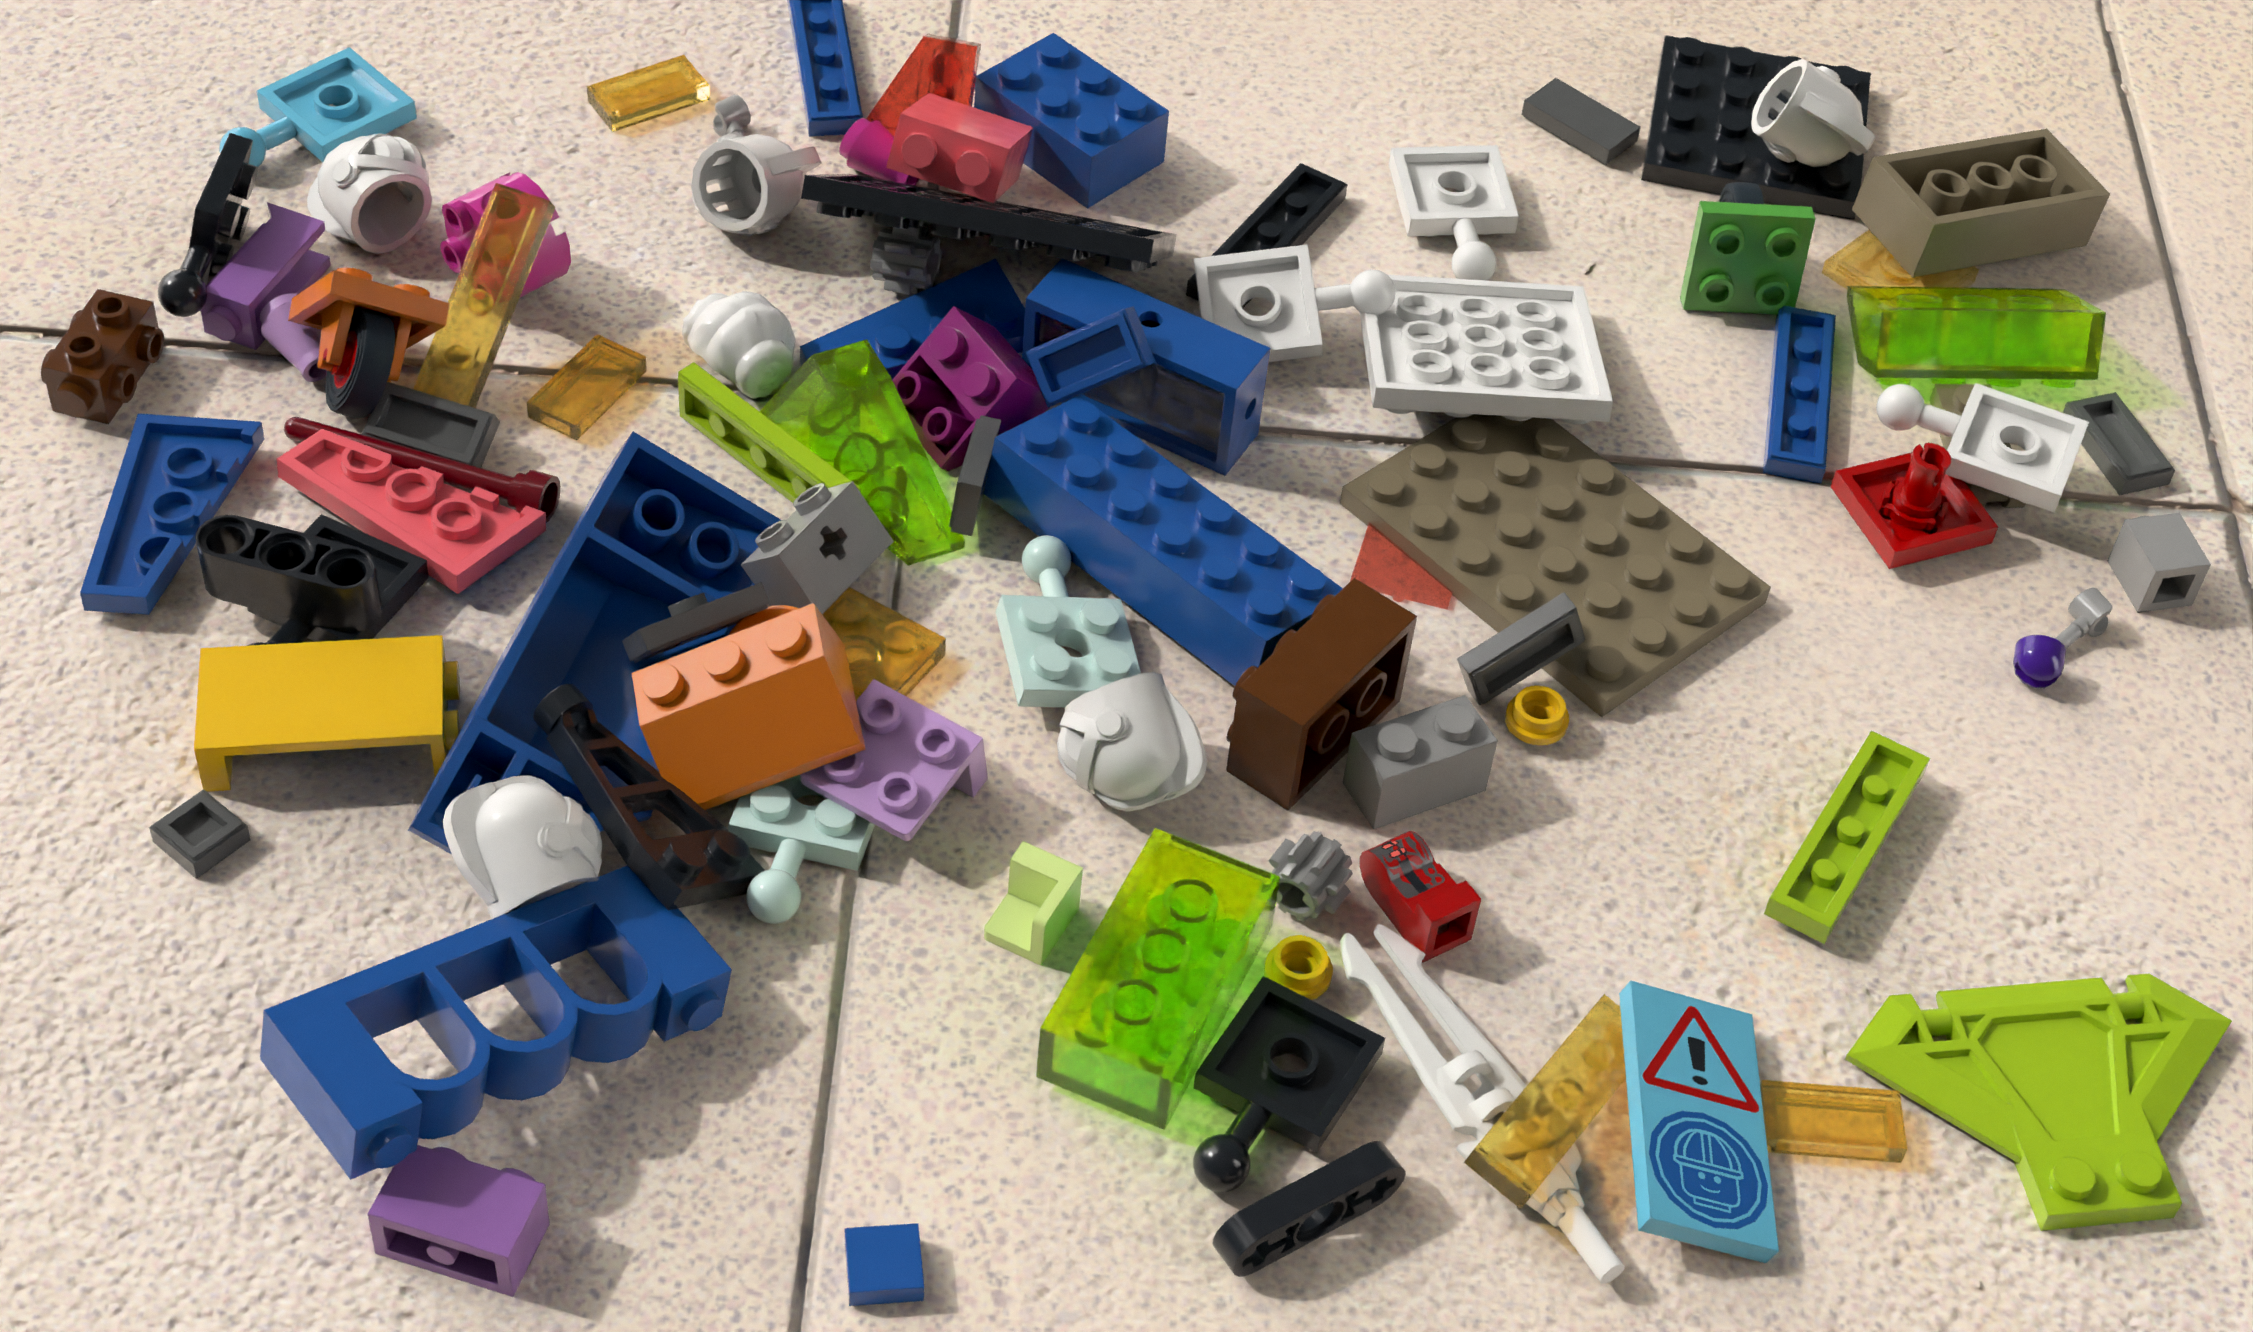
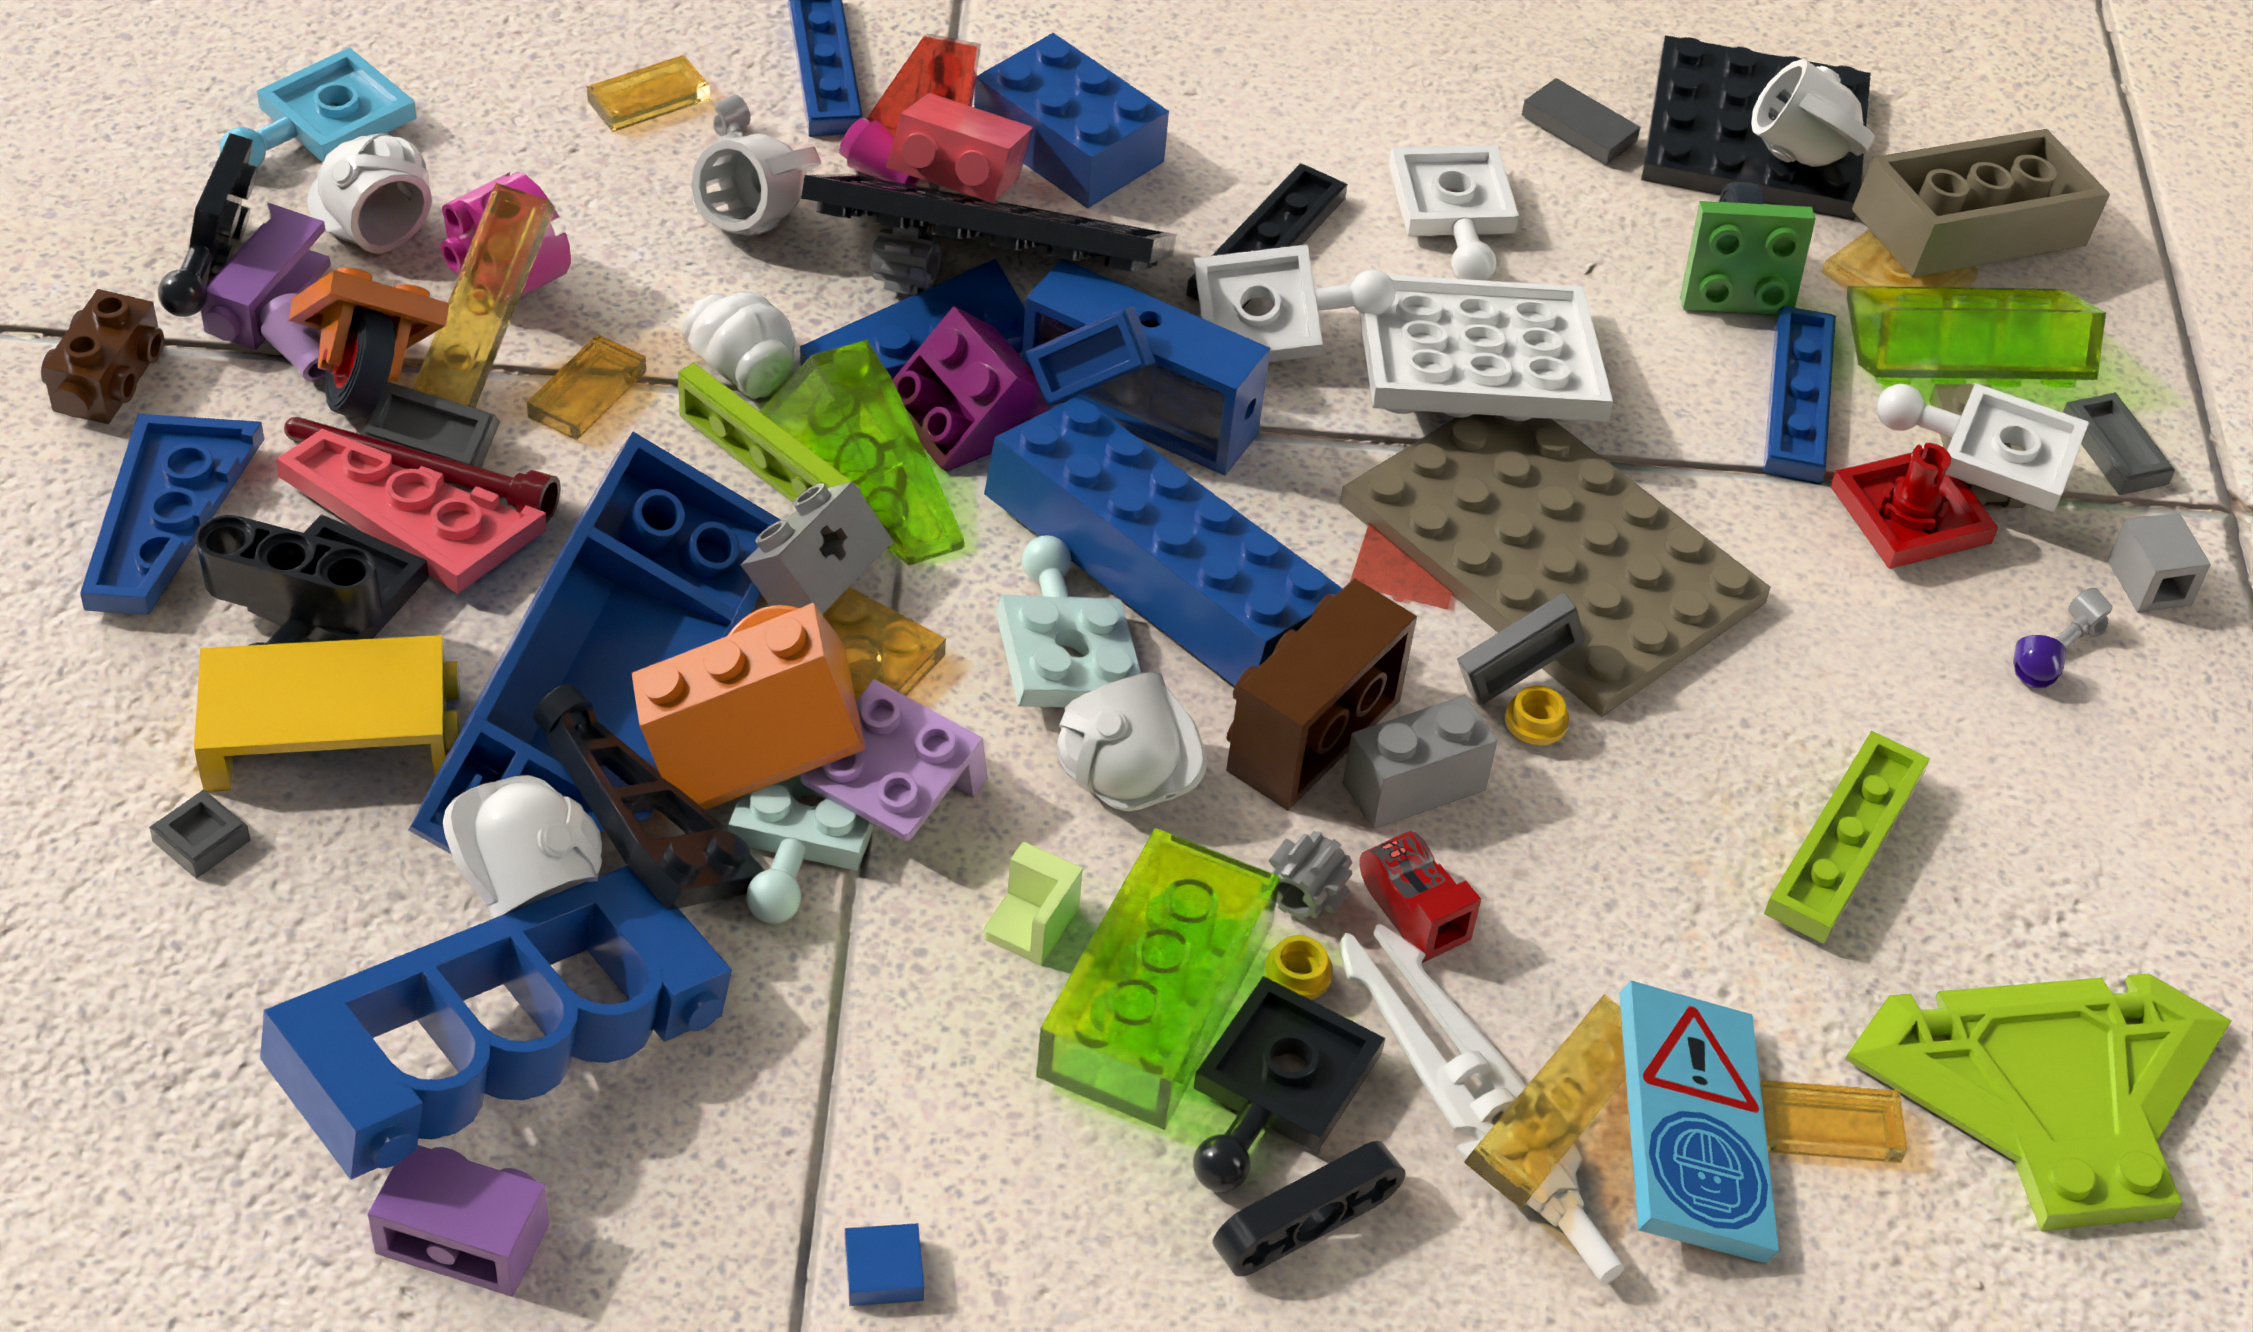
dark grey plate [622,582,770,663] -> none
dark grey tile [949,415,1001,536] -> none

